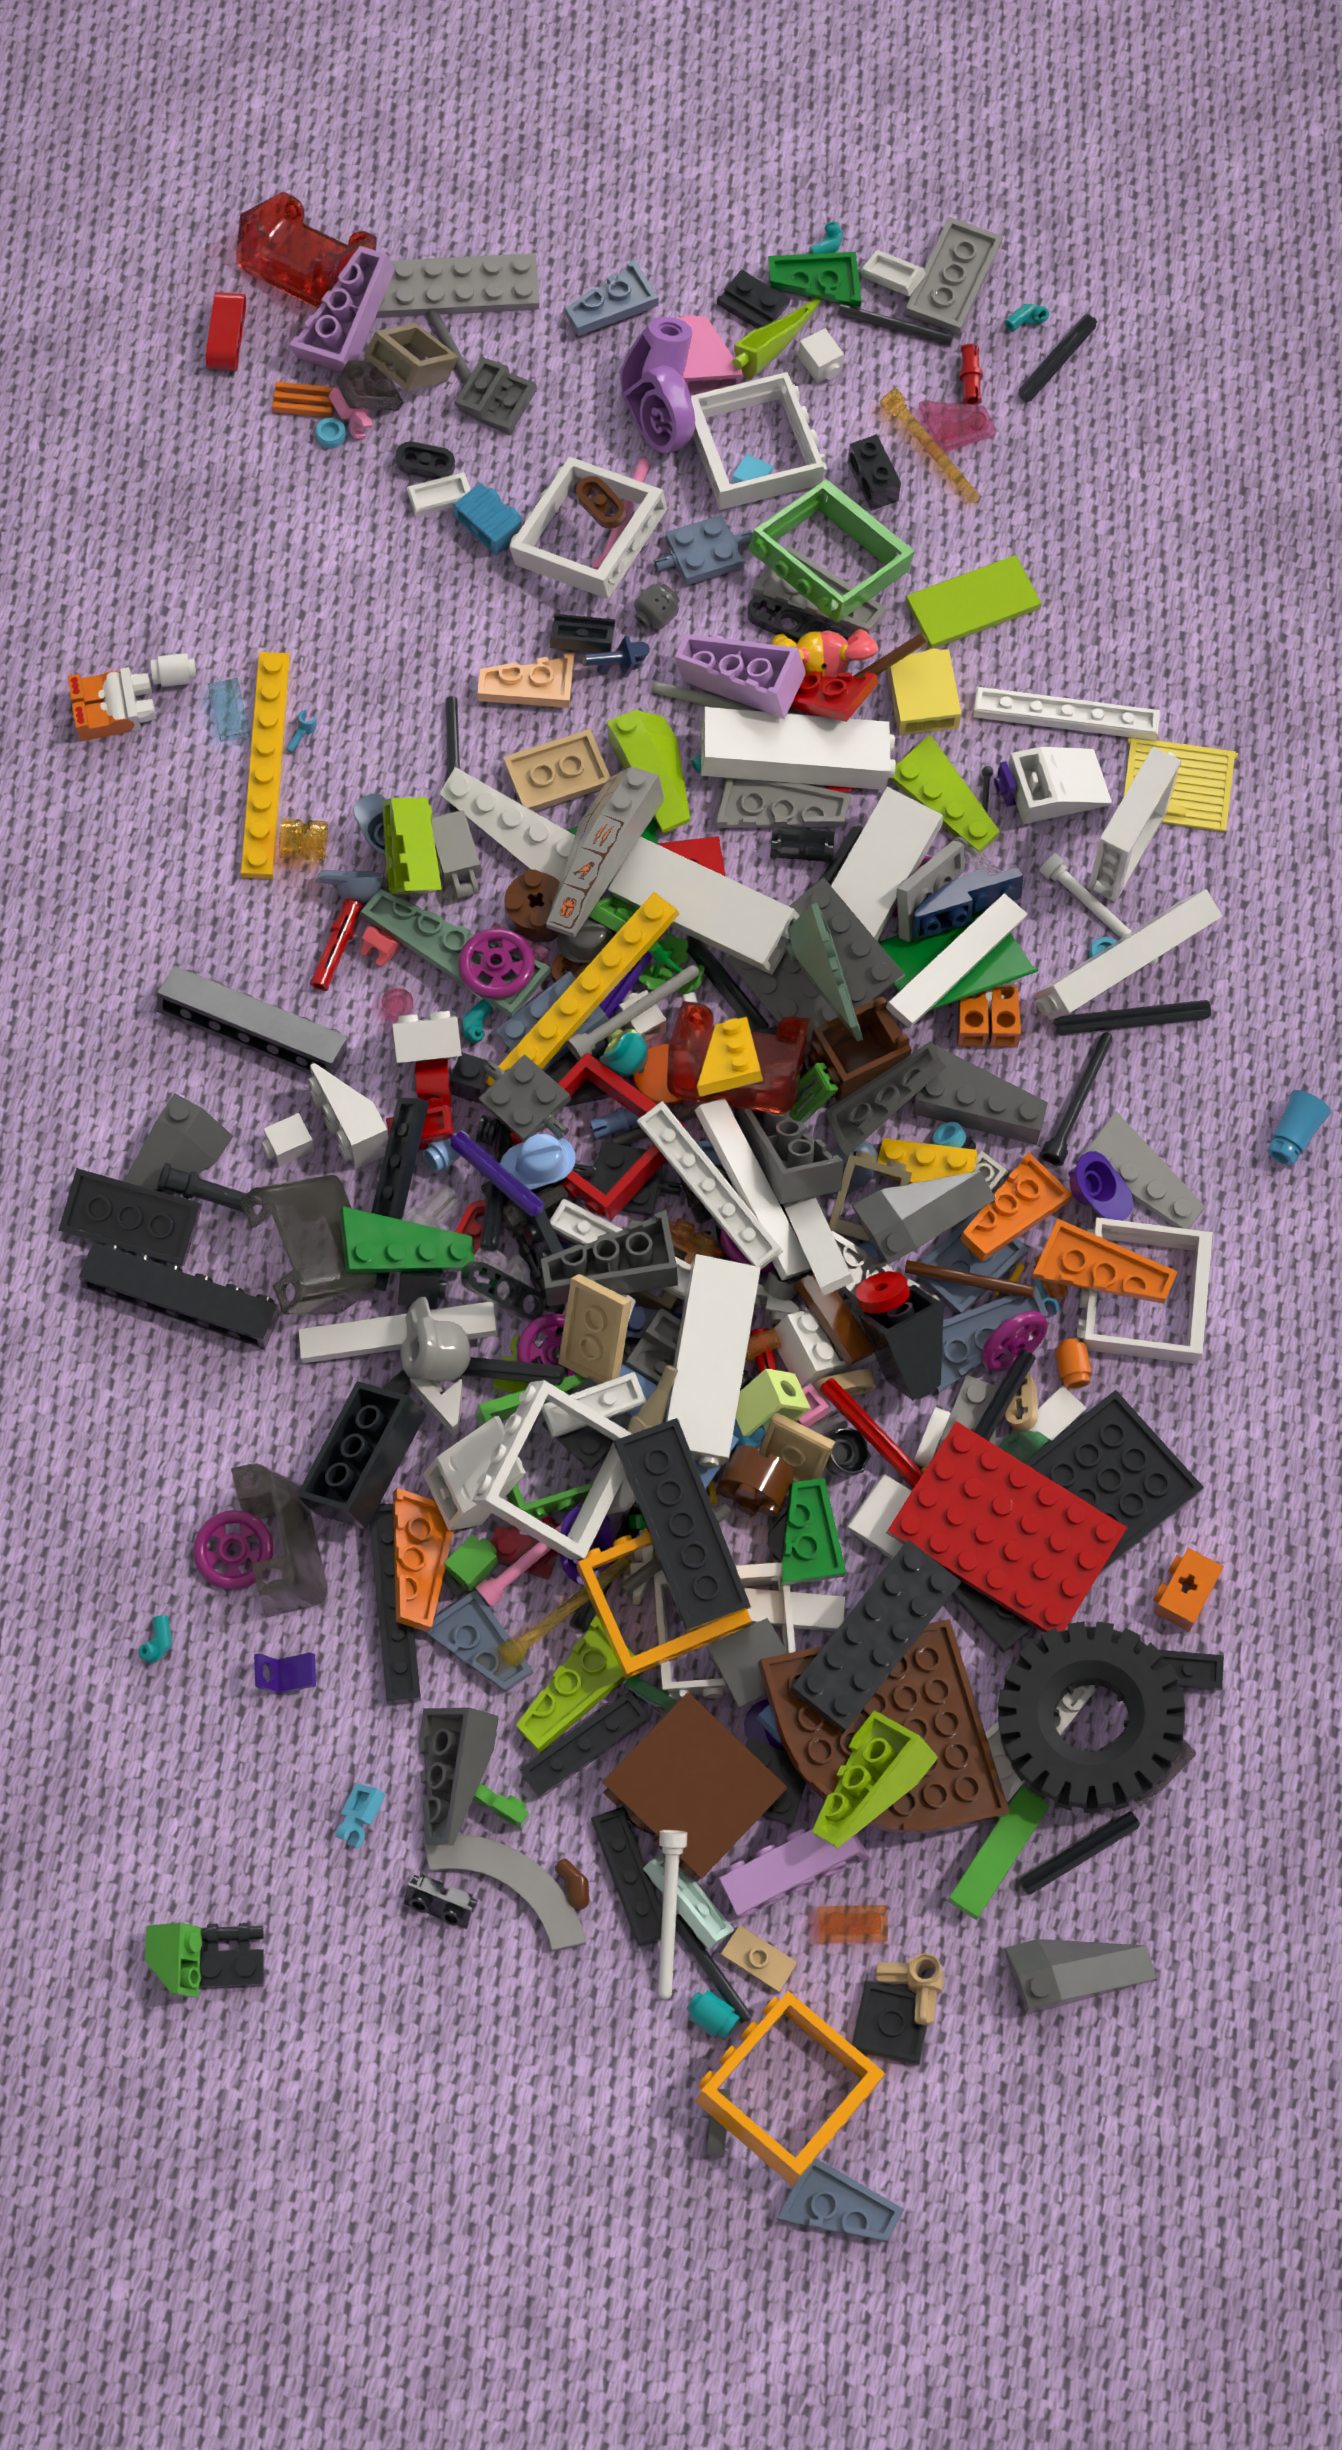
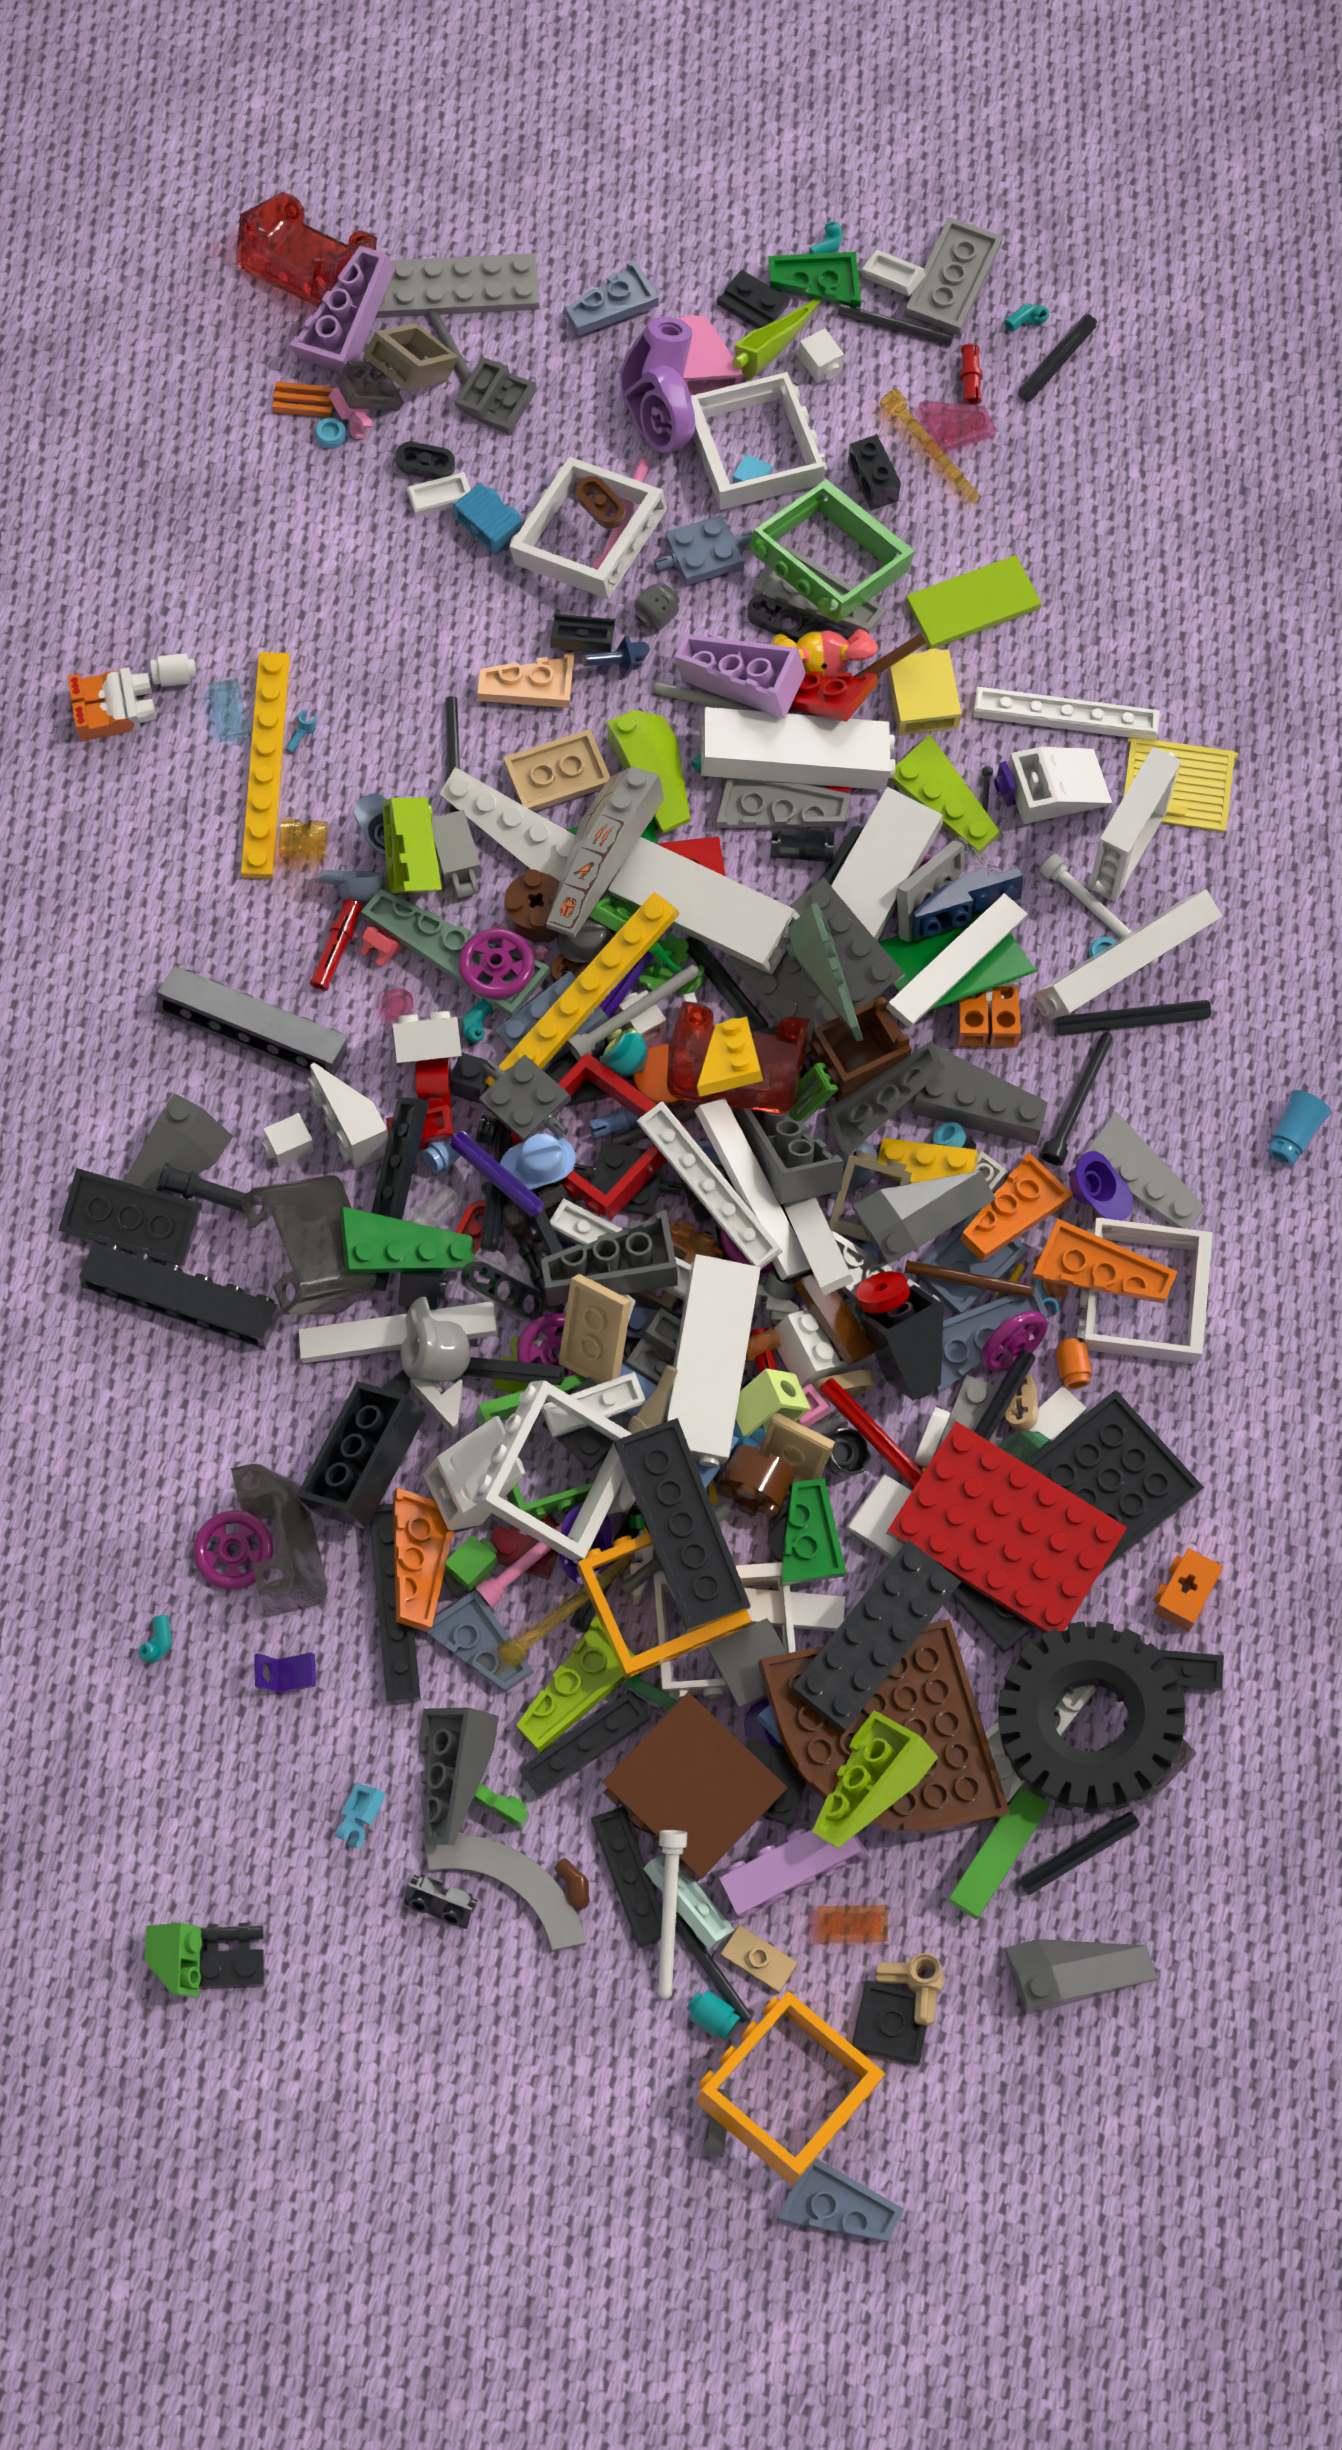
red beam [206,292,246,371] -> none

